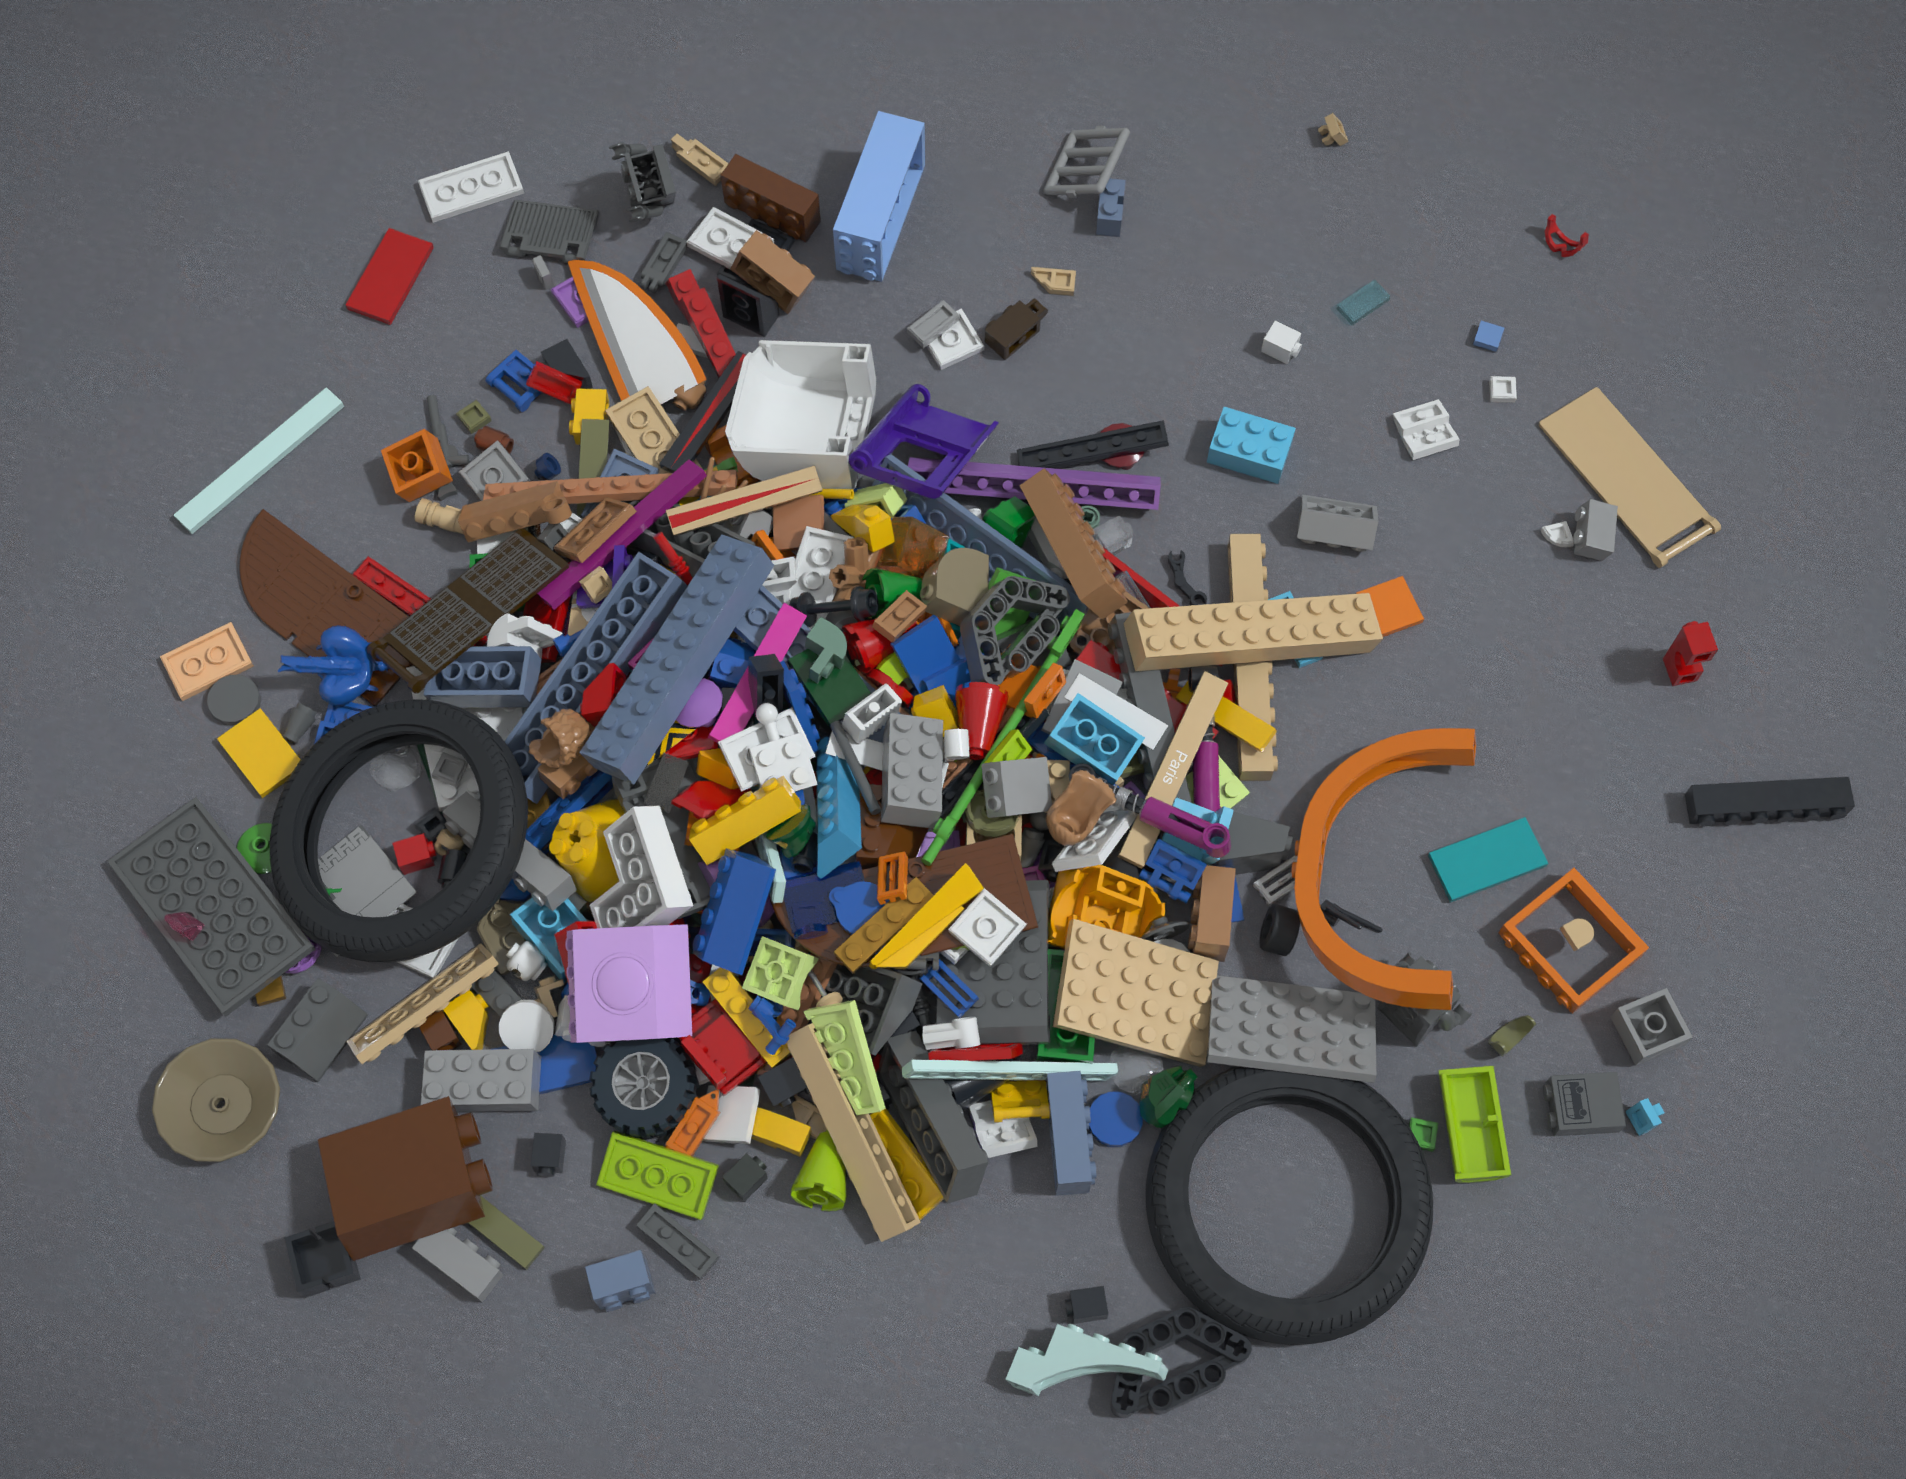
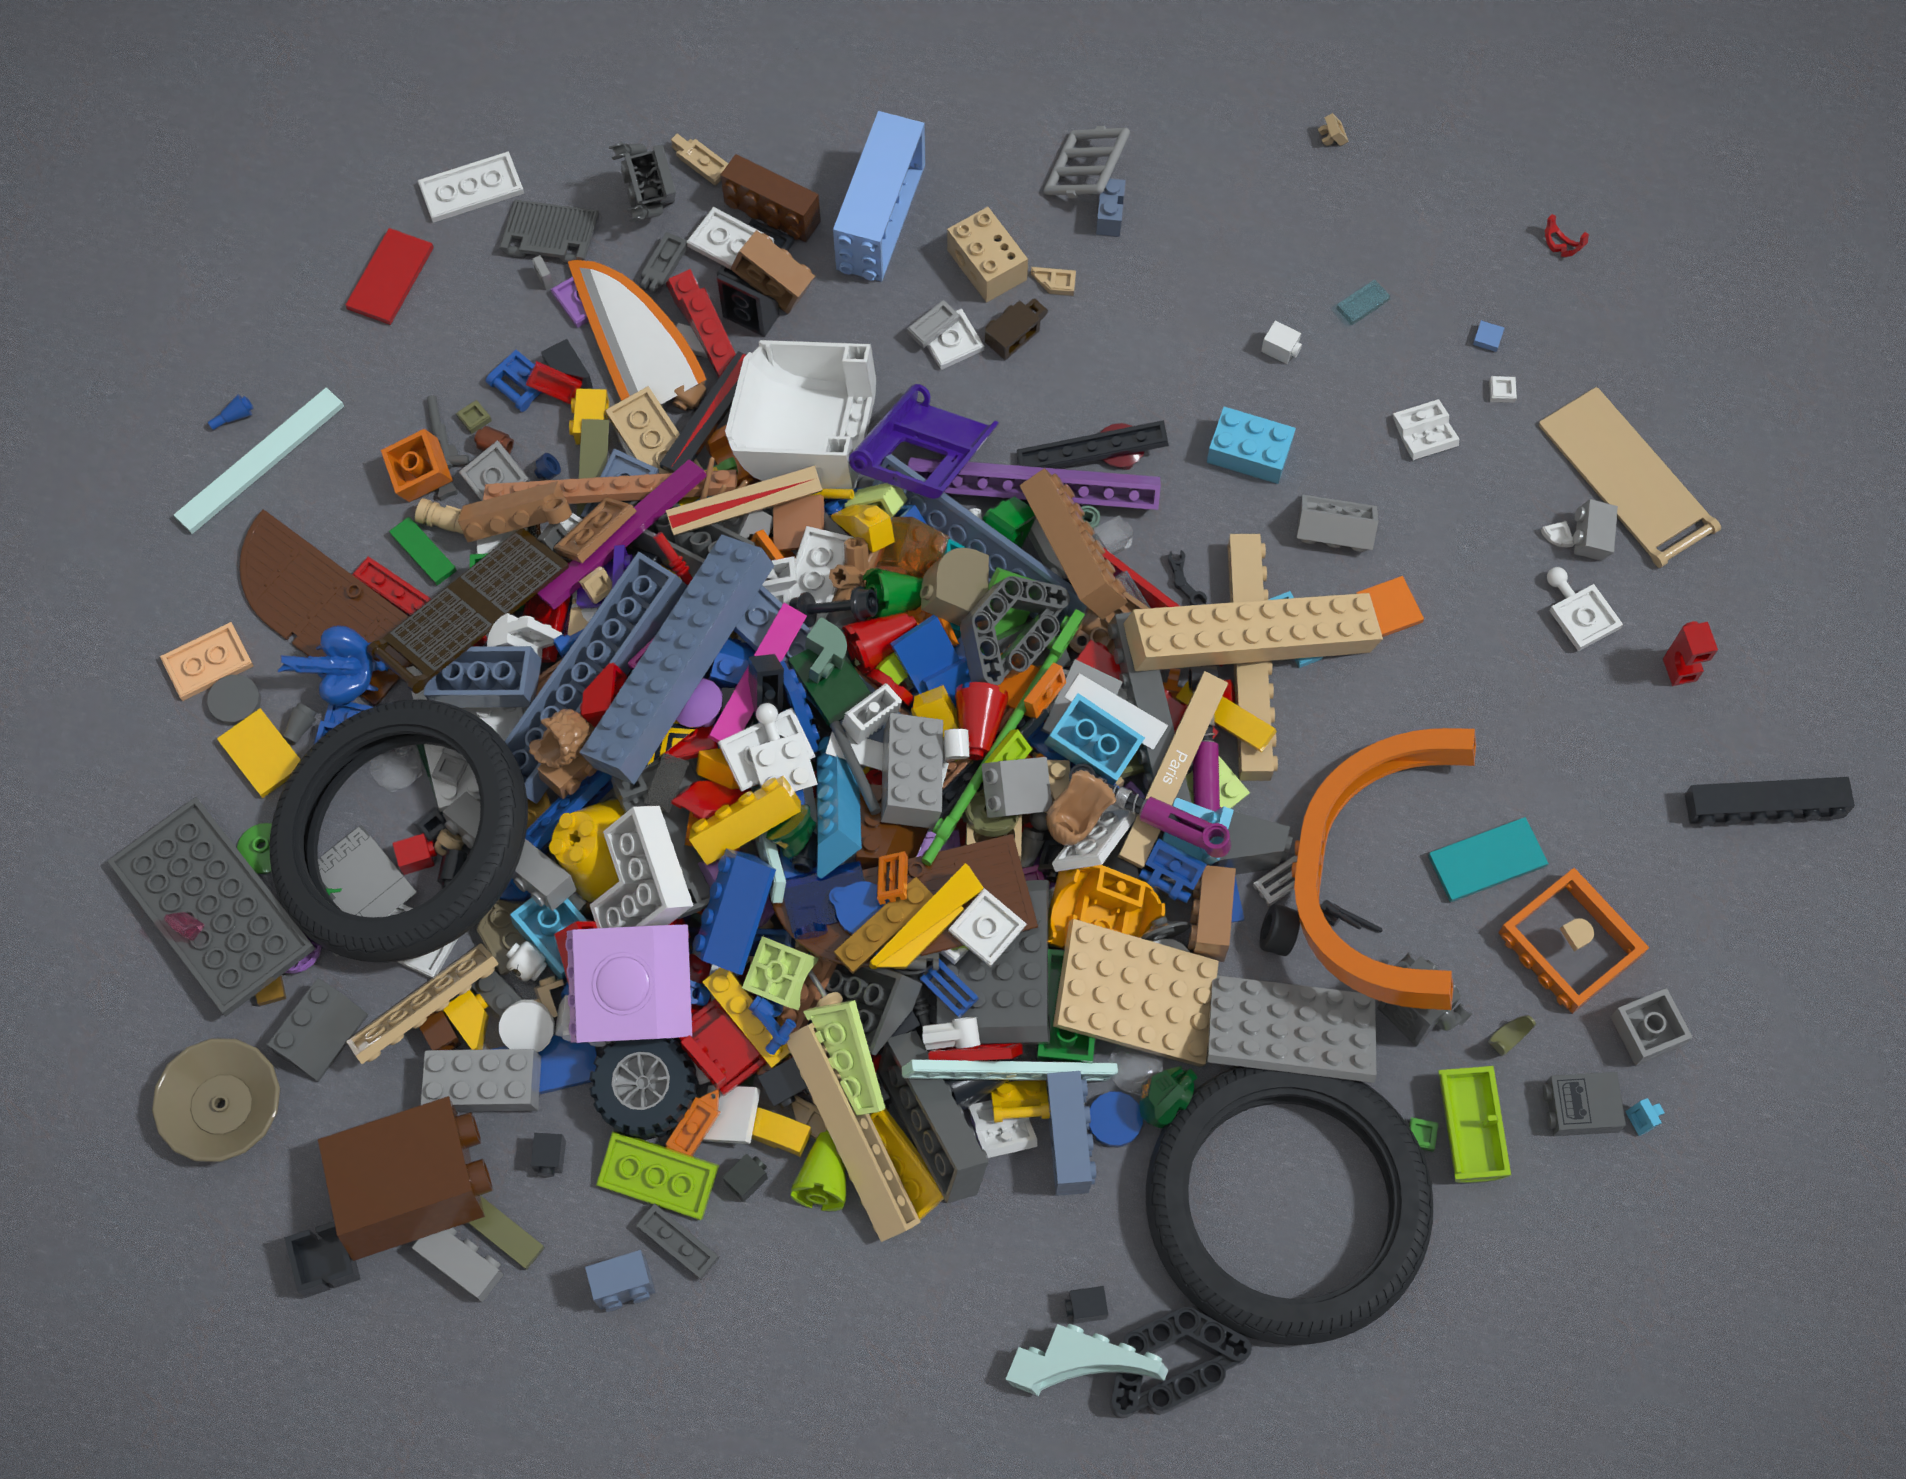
medium nougat plate [872,590,927,643] -> none
none -> blue cone [208,394,253,430]
none -> green tile [389,517,457,586]
none -> tan piece [947,207,1028,303]
none -> white plate [1547,567,1623,651]

